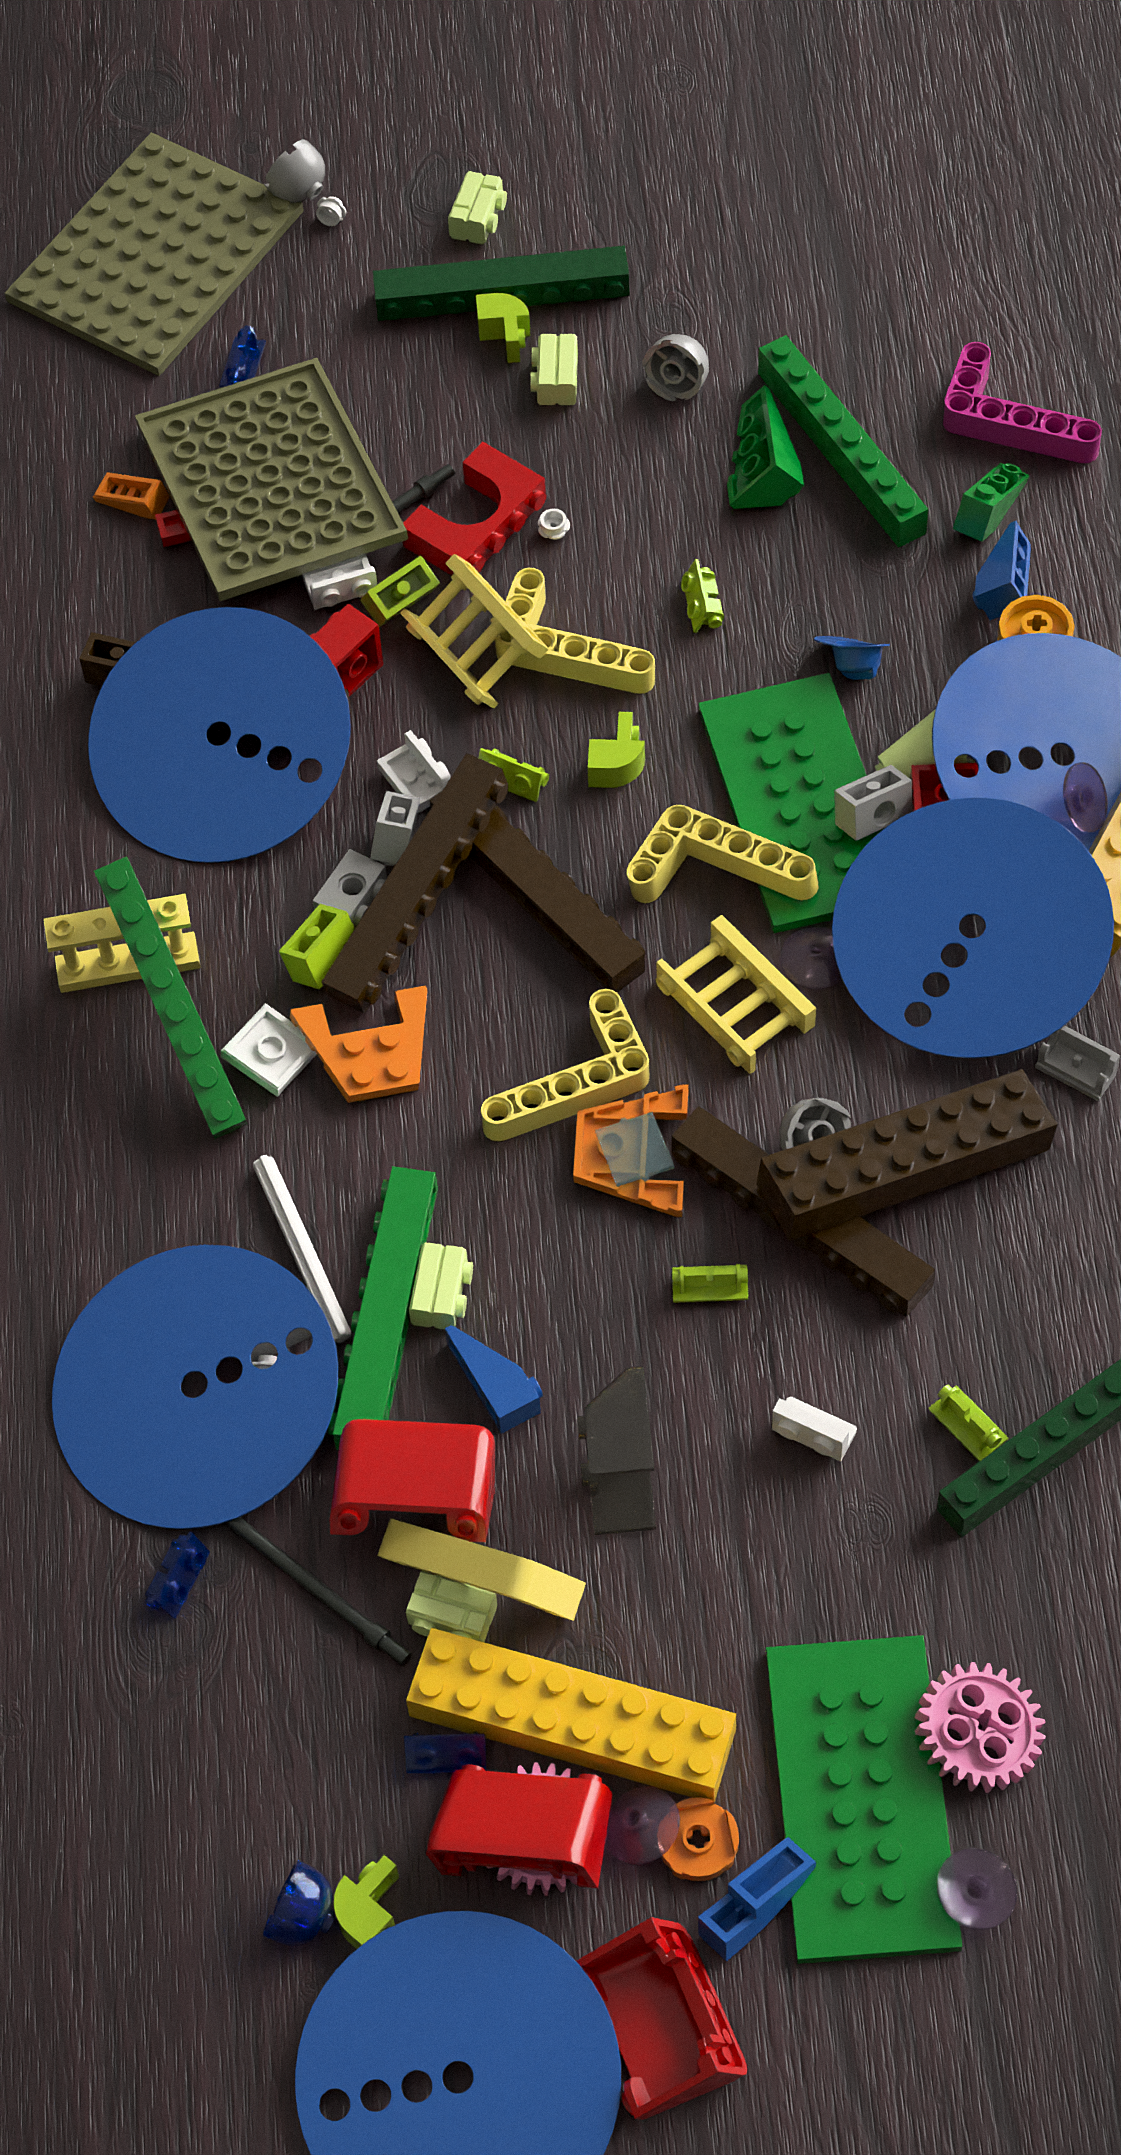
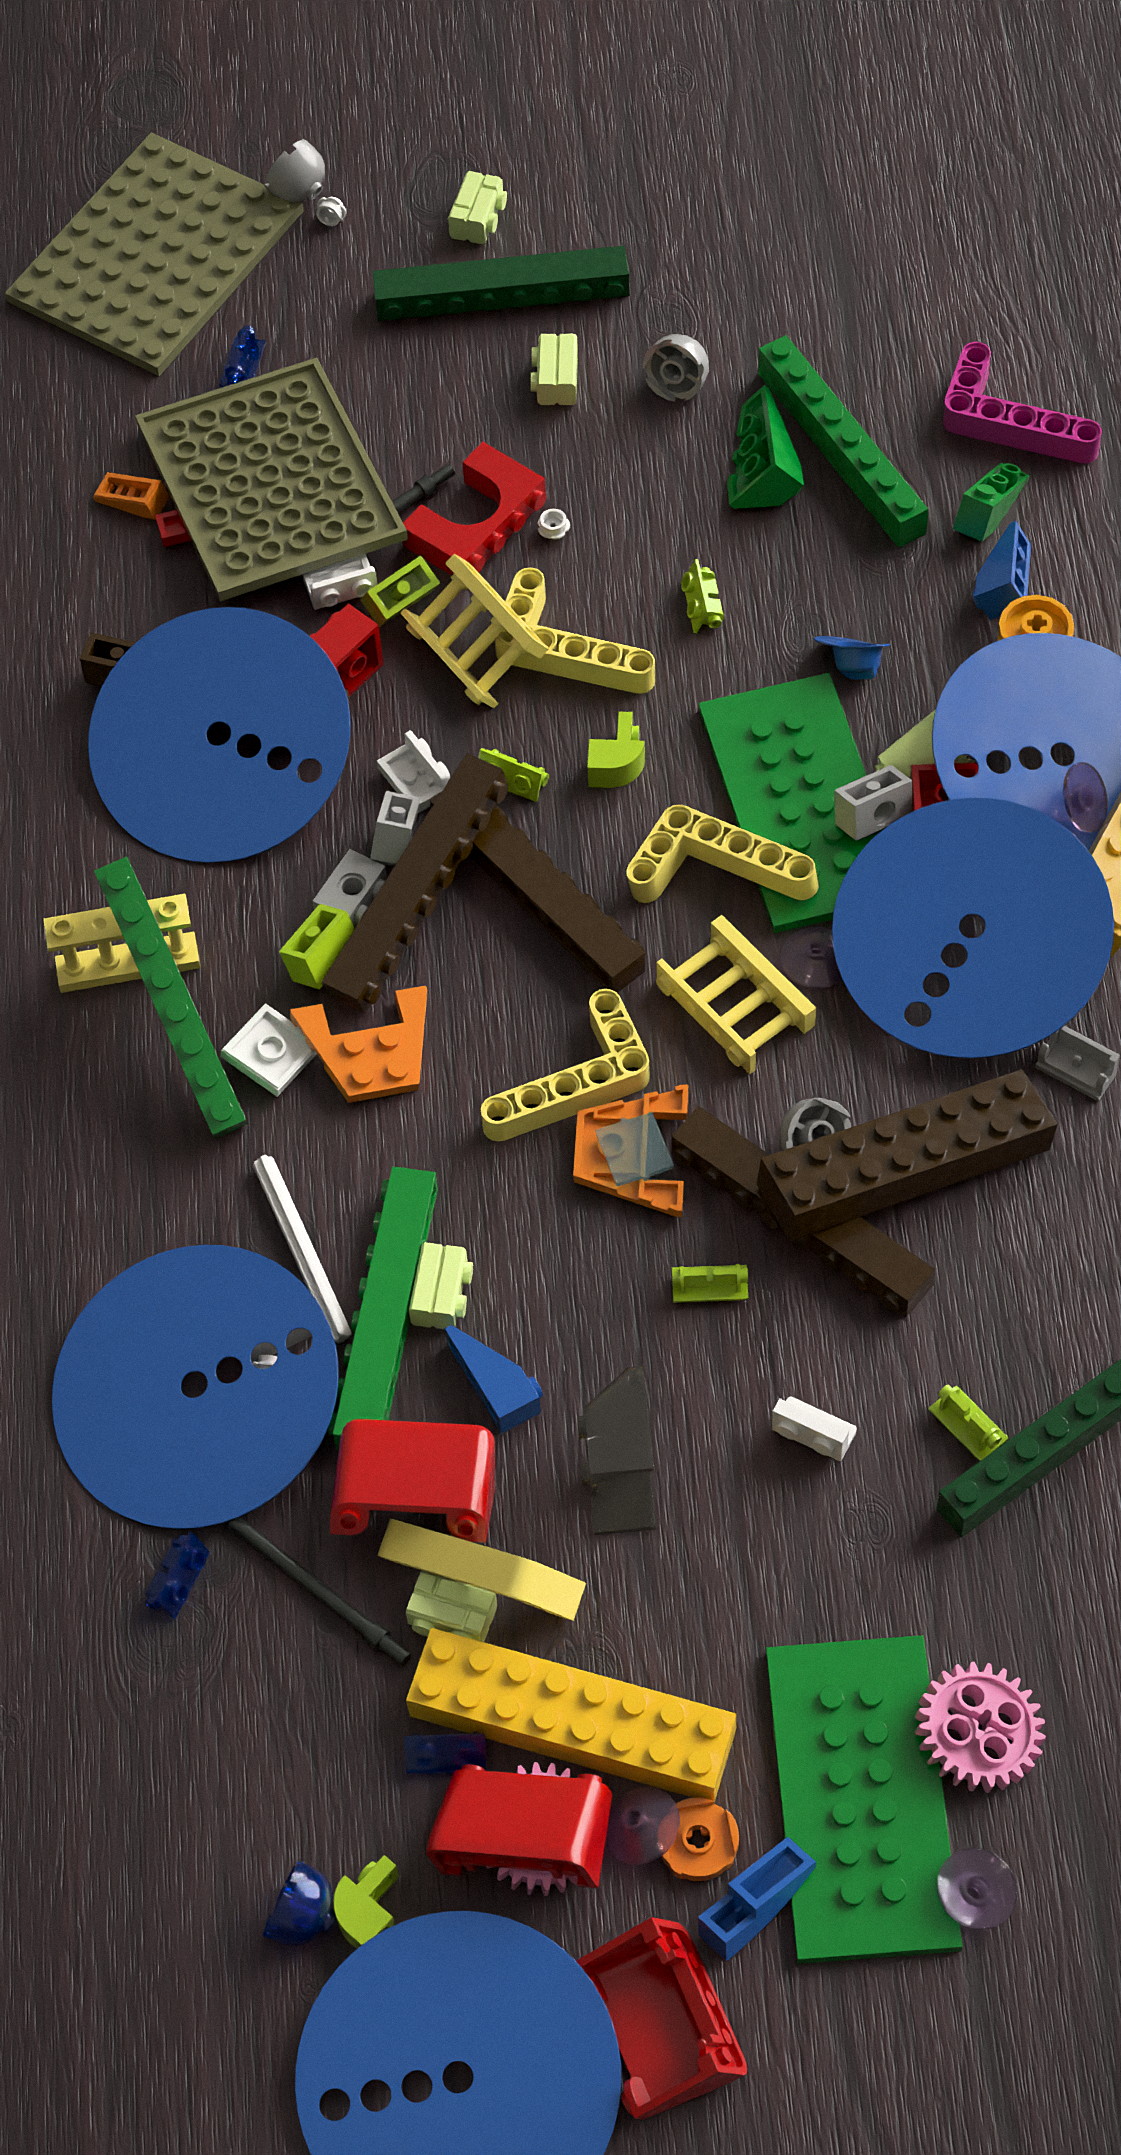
lime brick [476,293,530,363] -> none

